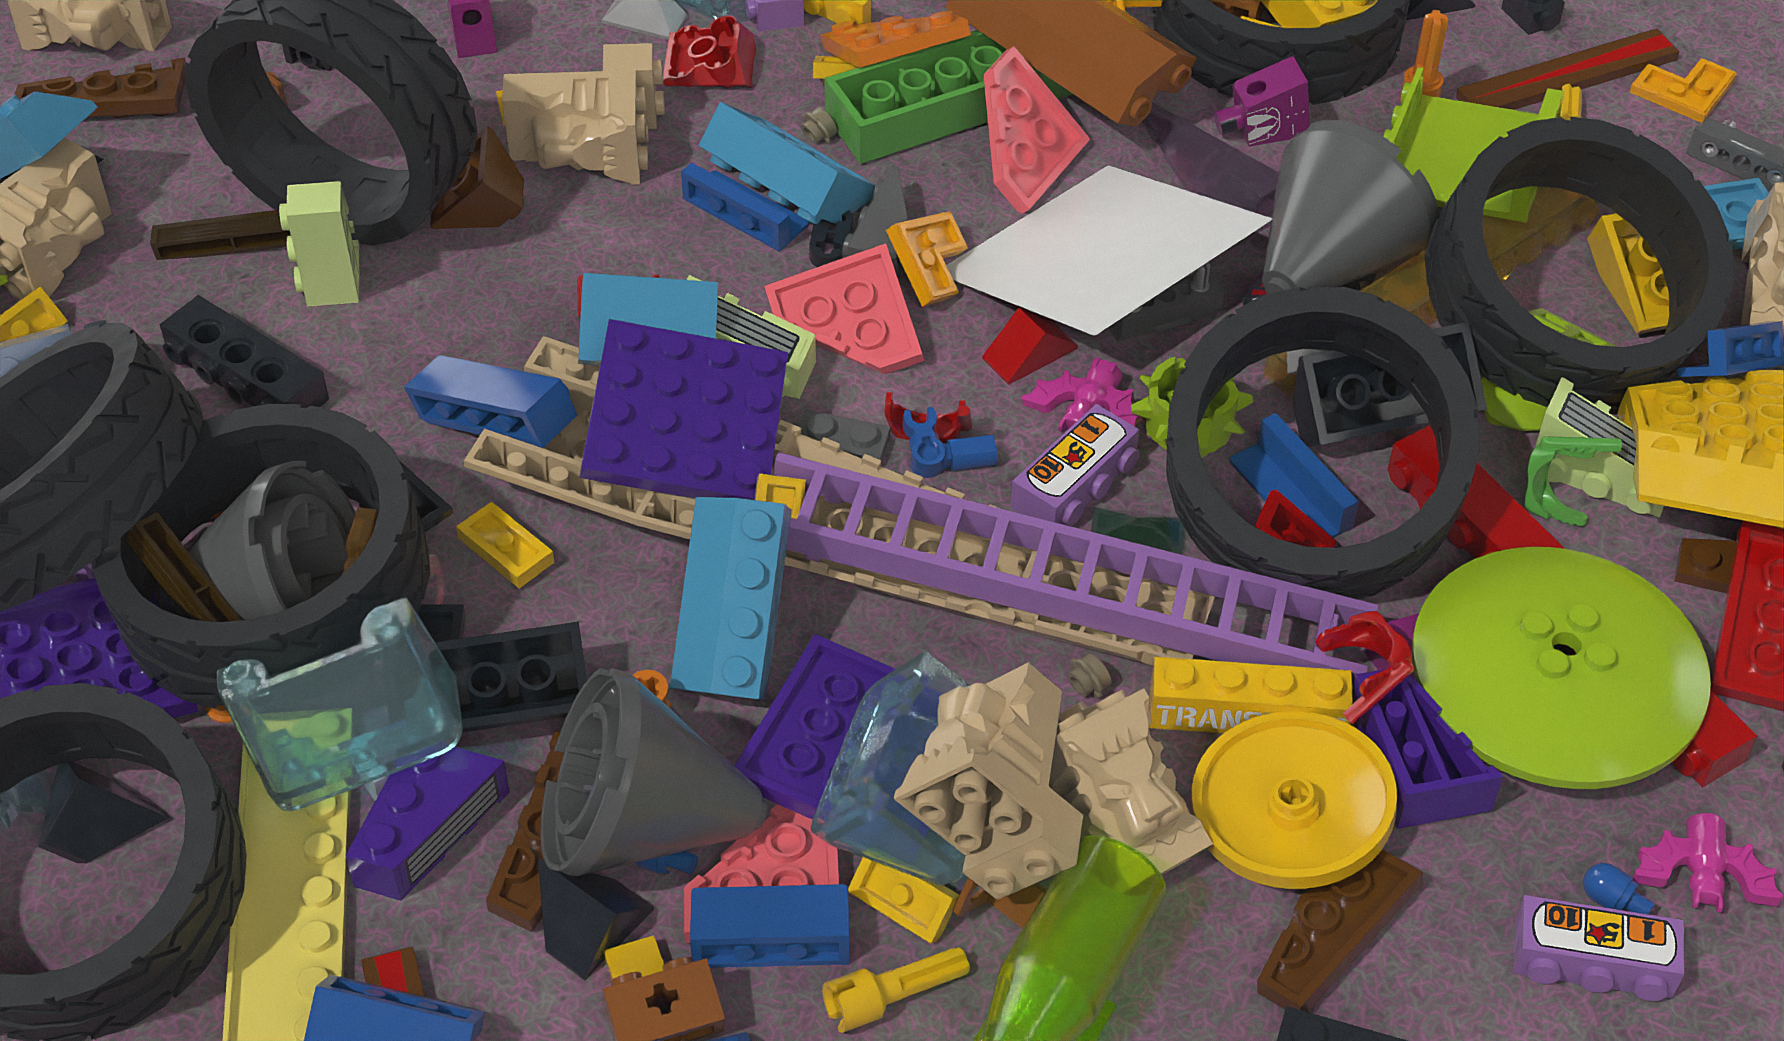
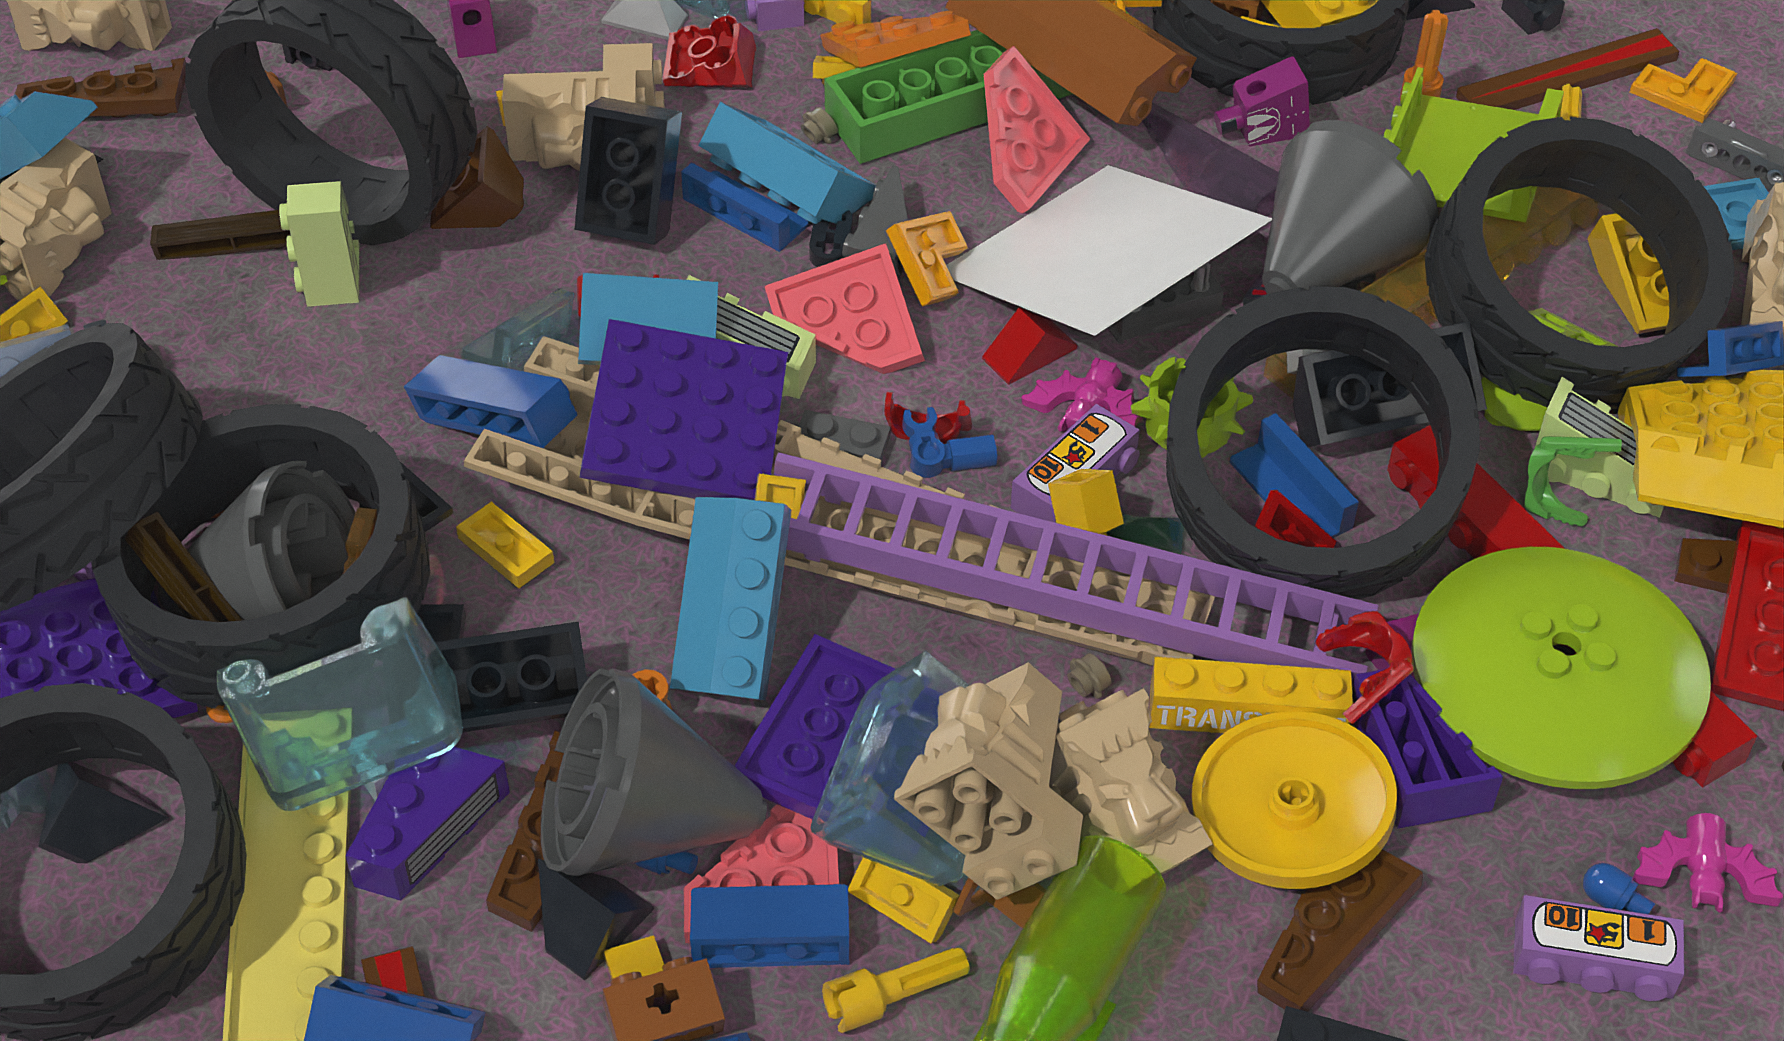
black brick [159,295,329,408] -> none
none -> clear light blue panel [461,288,574,369]
none -> black brick [574,97,682,245]
none -> yellow brick [1048,469,1124,536]

